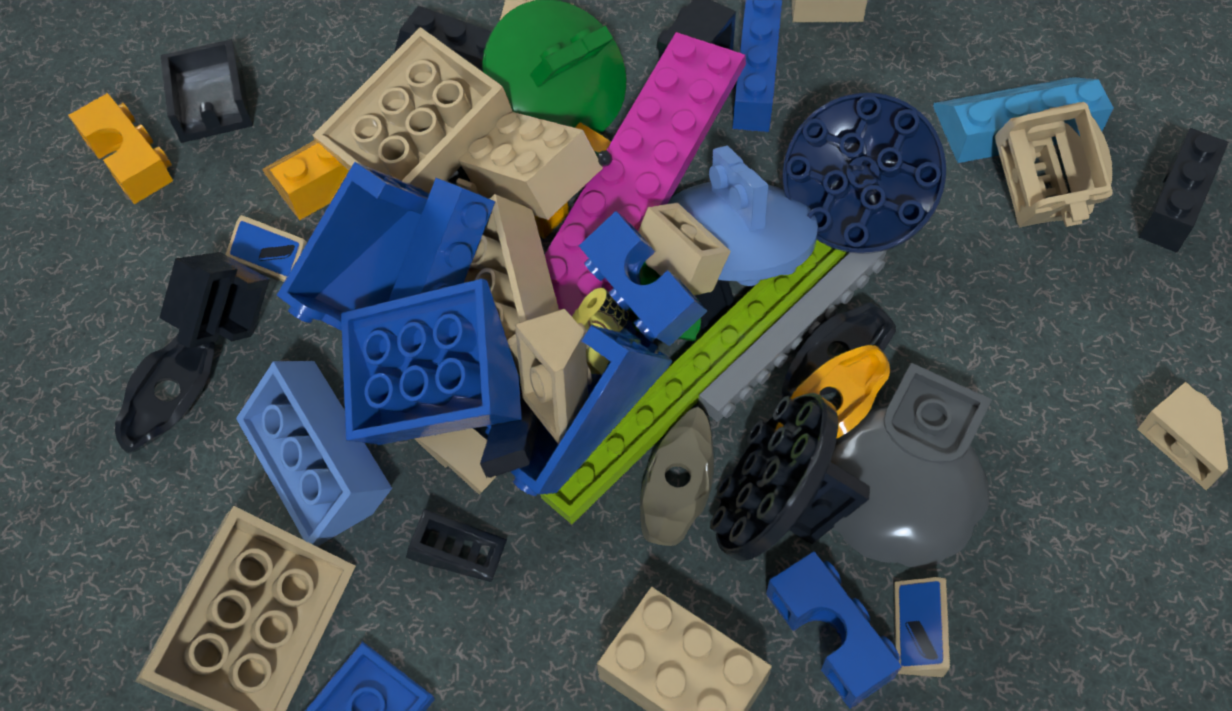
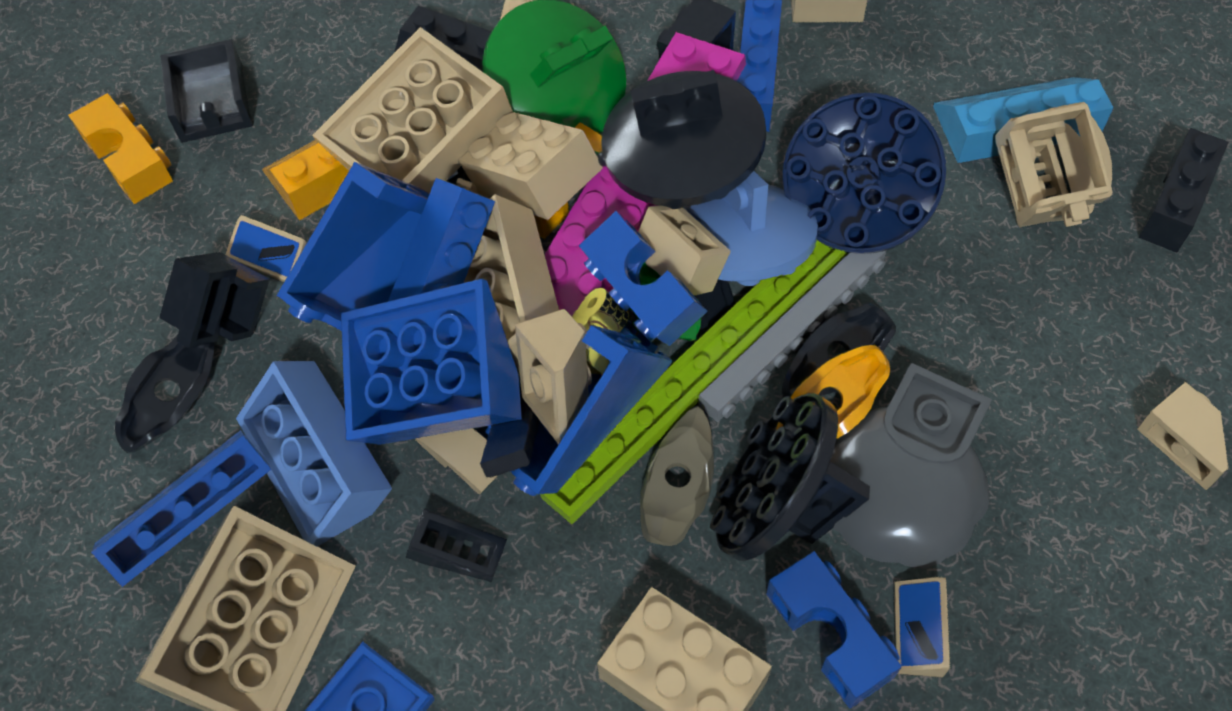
none -> blue brick [91,430,271,587]
none -> black bracket [601,70,766,209]

